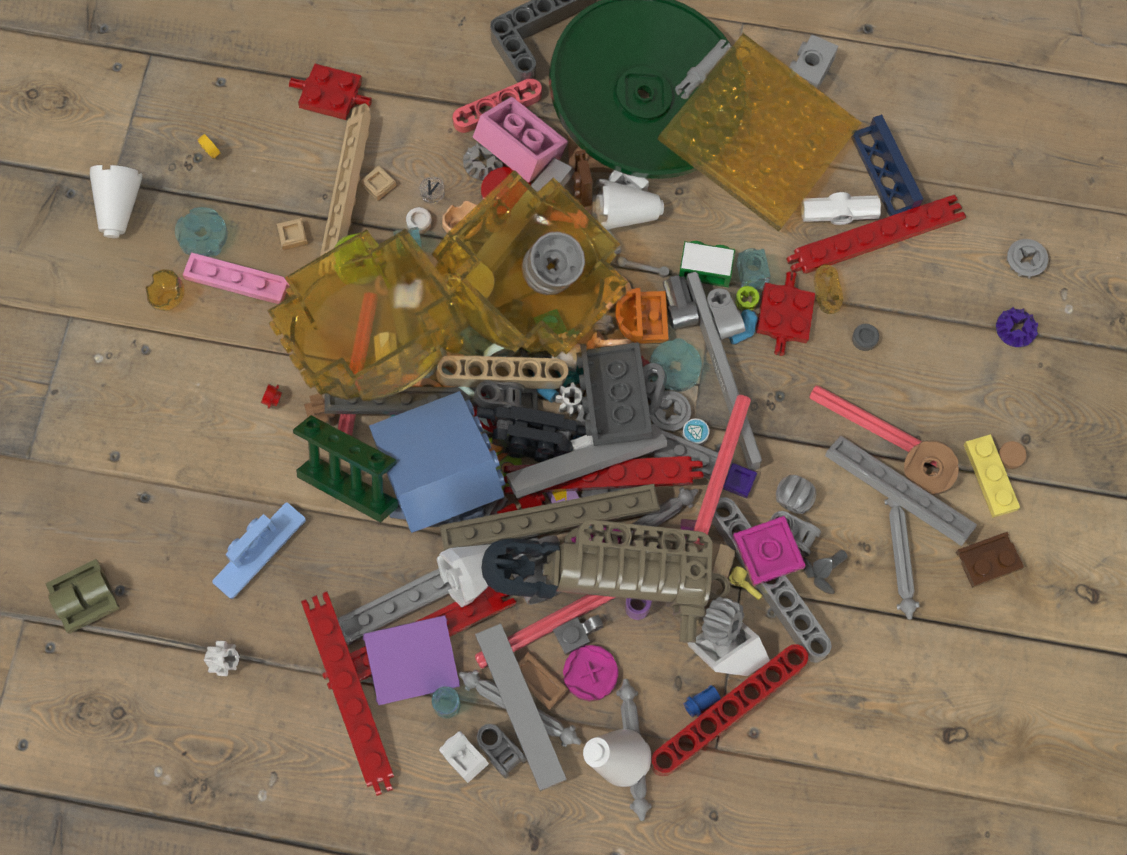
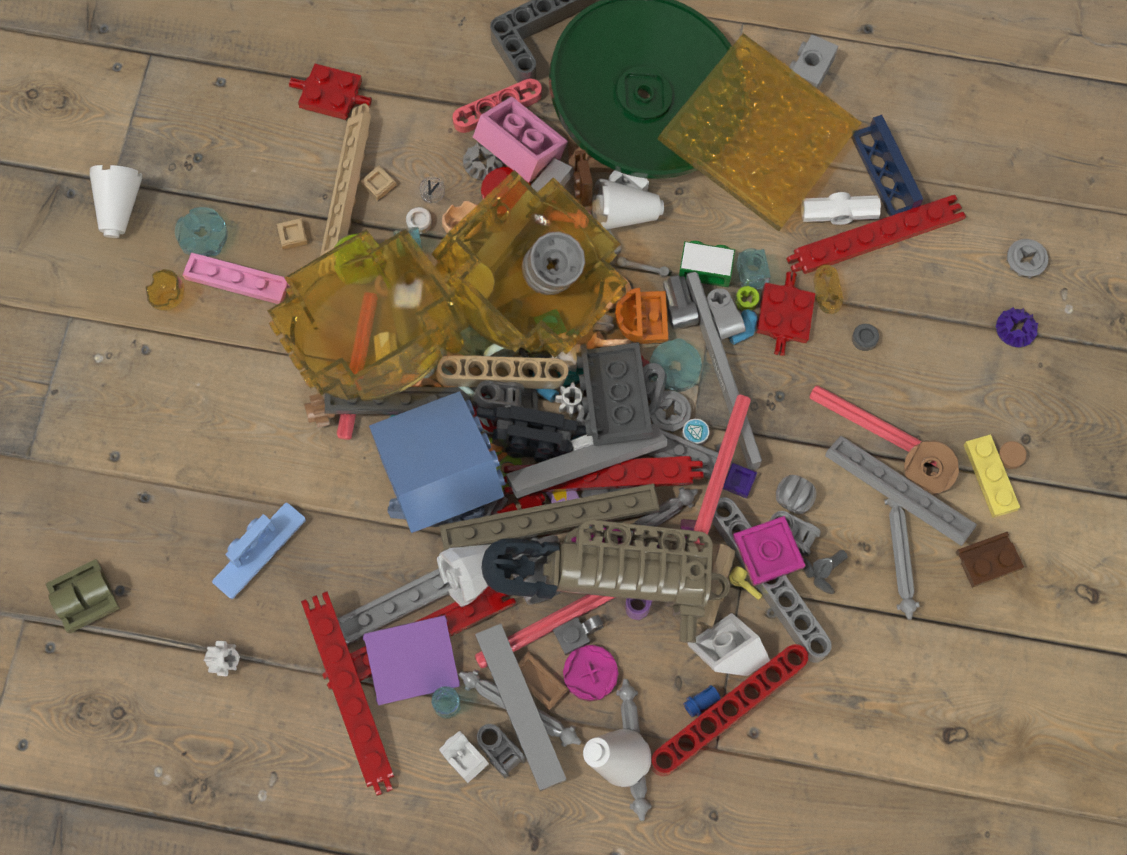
yellow tile [197,134,221,159] -> none
red plate [261,384,283,409] -> none
dark green fence [293,415,398,523] -> none
light grey pin [675,39,732,99] -> none
light grey gear [702,597,744,647] -> none

